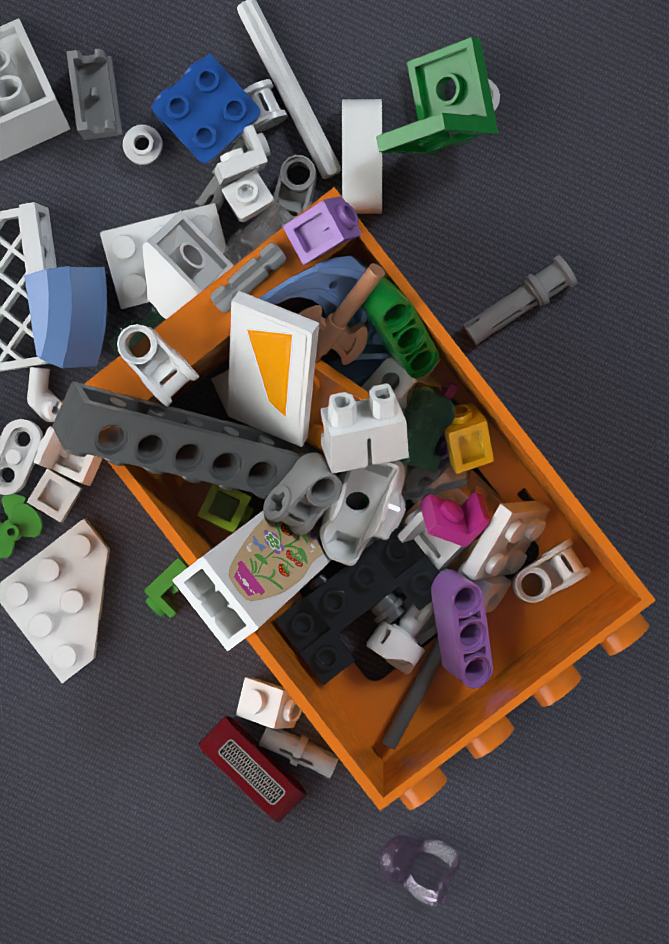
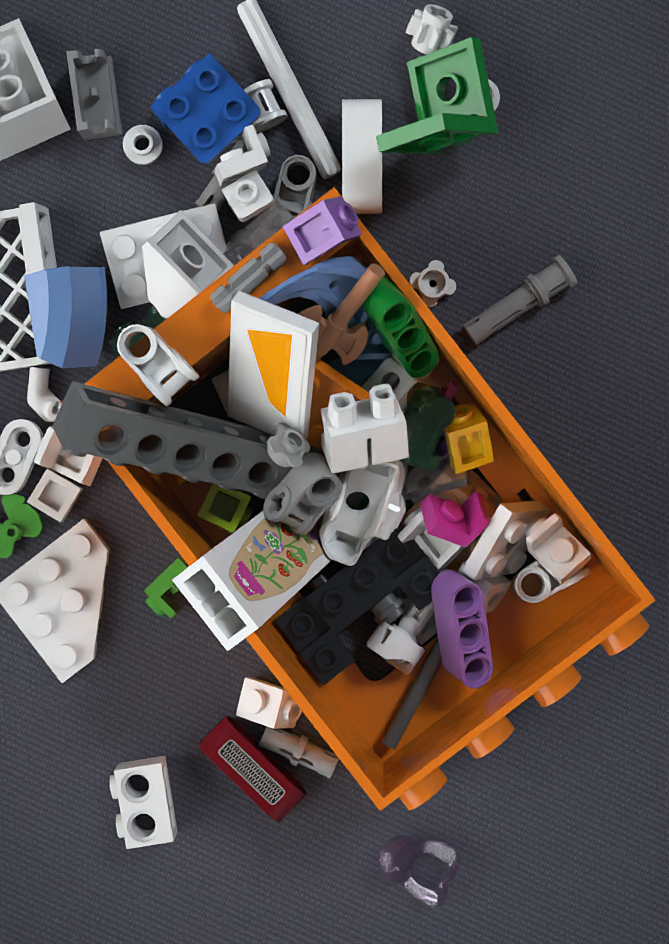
none -> white brick [110,756,178,849]
none -> light grey plate [267,423,310,468]
none -> white gear [406,4,458,54]
none -> white plate [410,260,456,307]
none -> white bracket [526,513,591,585]

